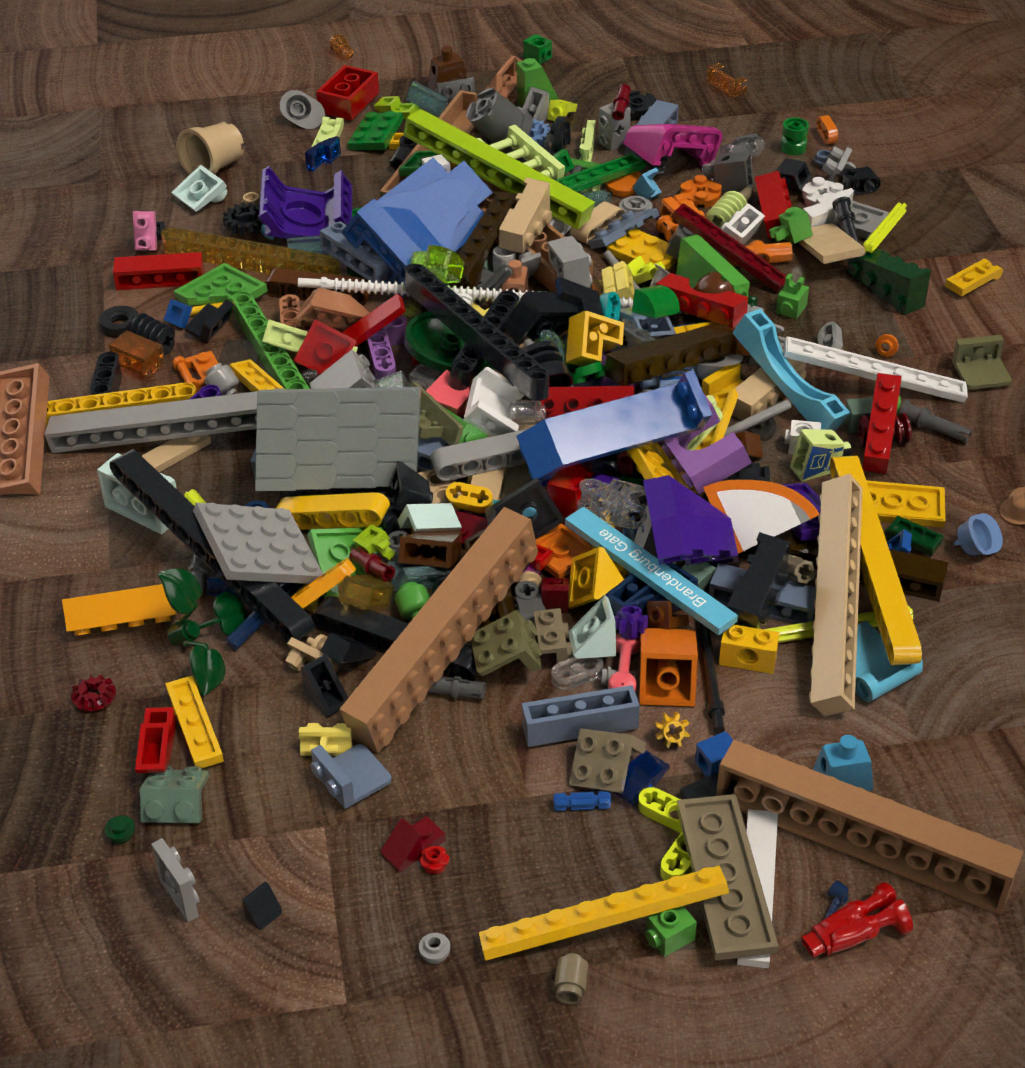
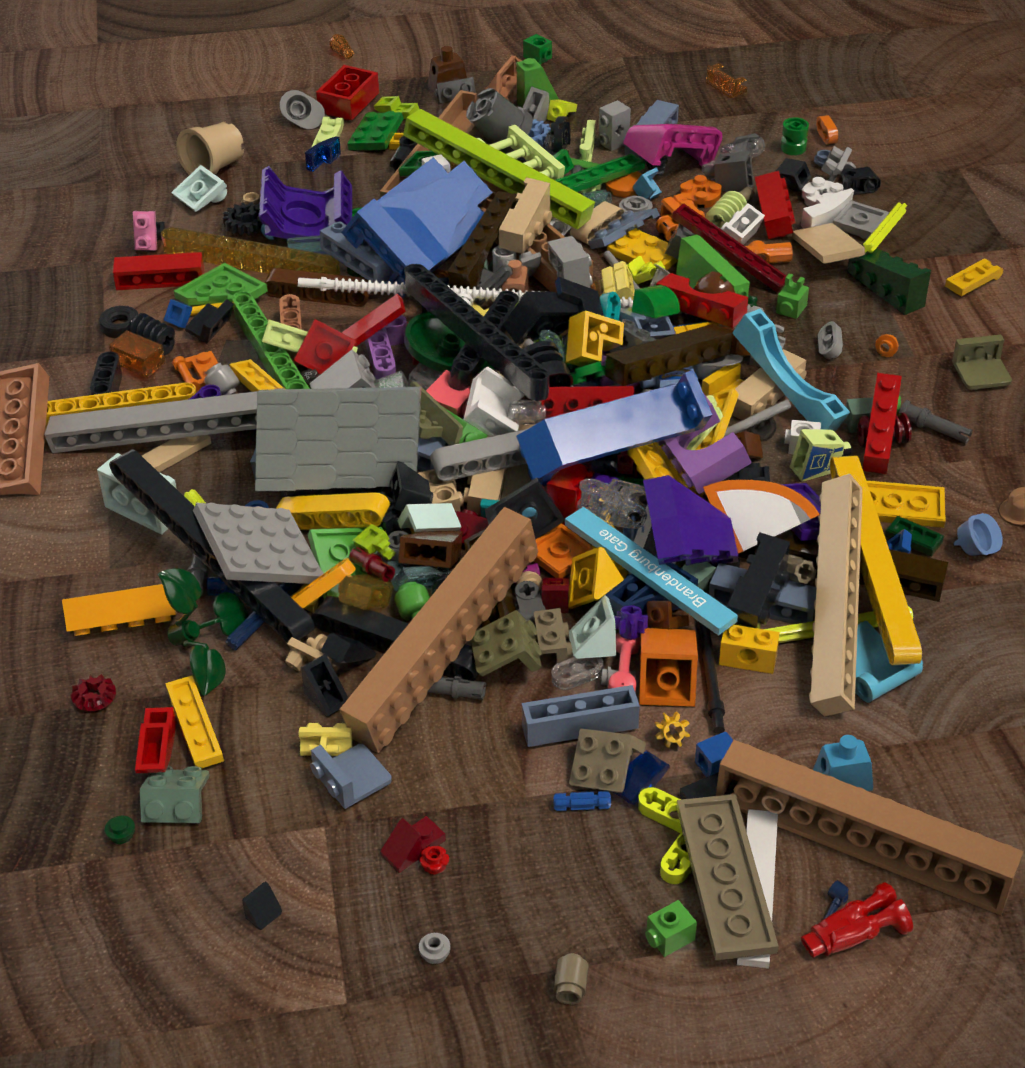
light grey plate [151,838,200,922] -> none
nougat wedge [295,287,370,333] -> none
clear light blue panel [406,81,448,116] -> none
clear neon green brick [410,245,465,283] -> none
yellow beam [445,482,494,513] -> none
yellow plate [479,865,729,960] -> none
red tile [529,544,553,571] -> none
dark red pin [612,84,631,121] -> none
black plate [628,91,656,121] -> none
bright green brick [769,207,813,244] -> none
white tile [783,336,968,403] -> none
black pin [832,196,860,244] -> none

